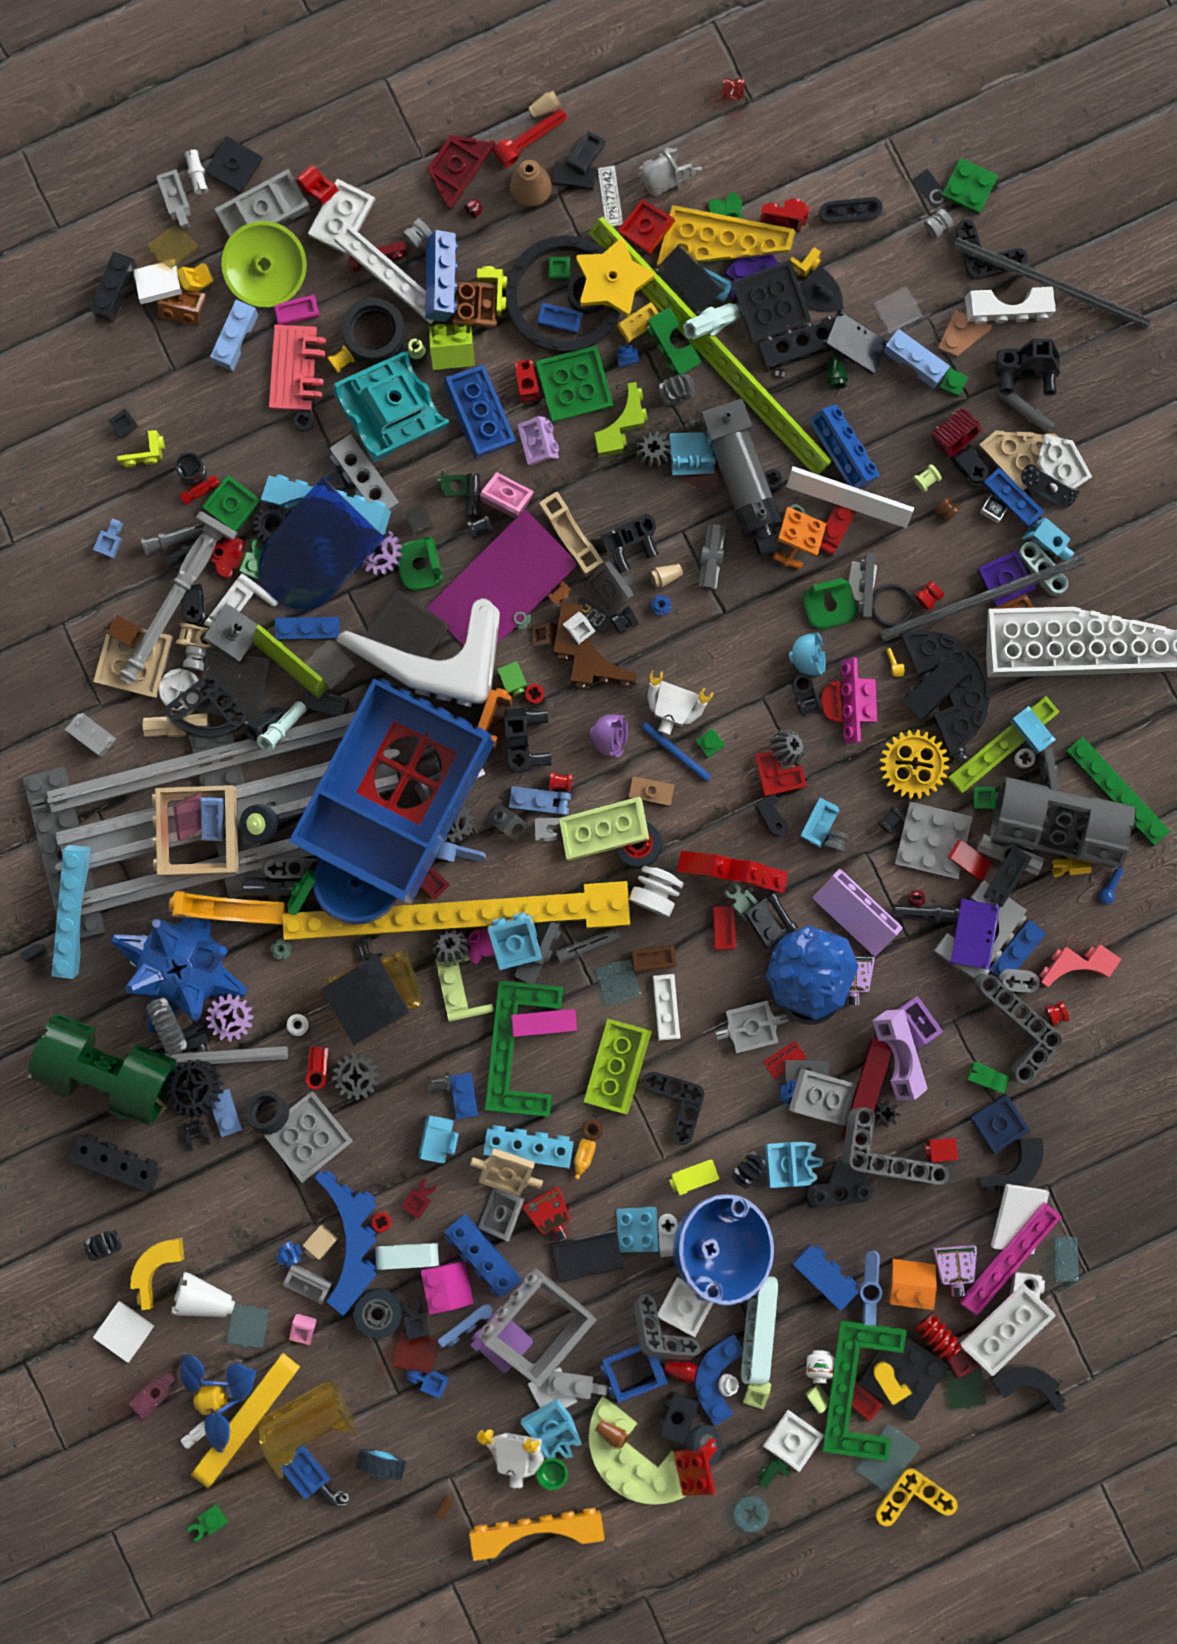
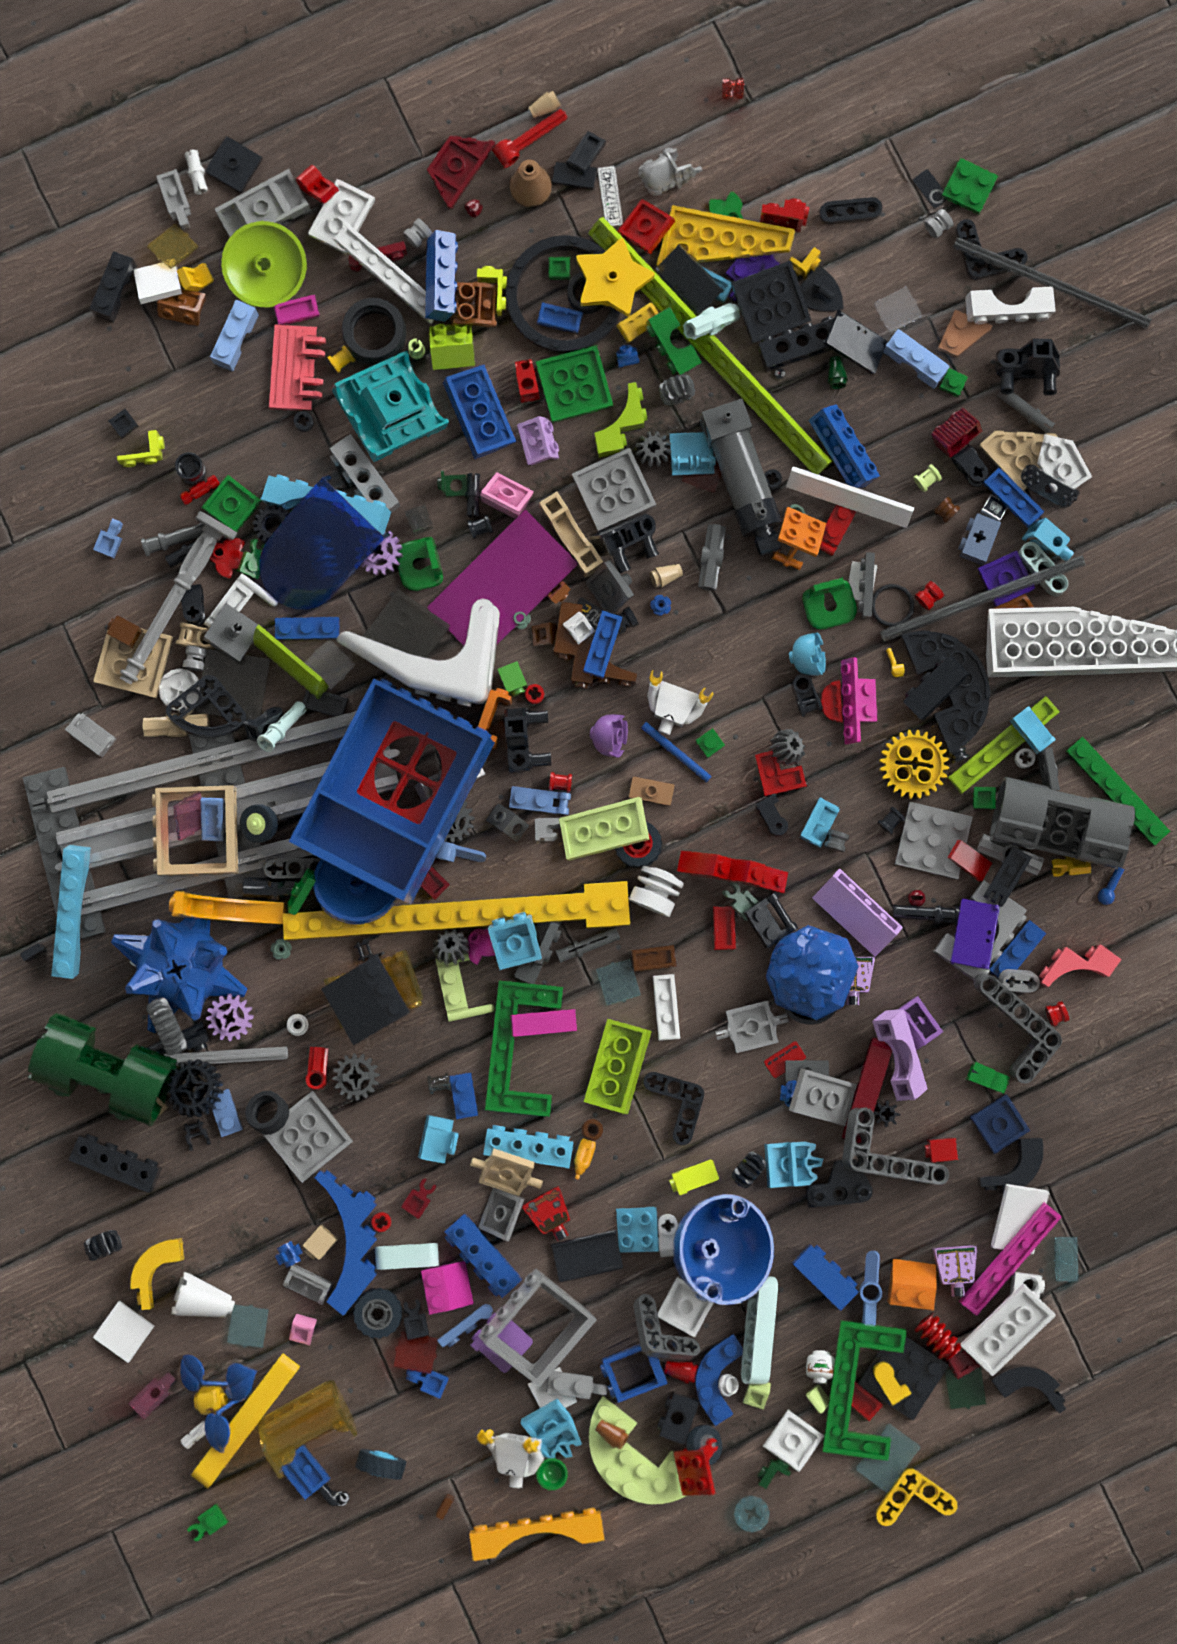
none -> light grey plate [572,448,656,532]
none -> blue plate [583,611,623,679]
none -> sand blue brick [958,513,1001,565]

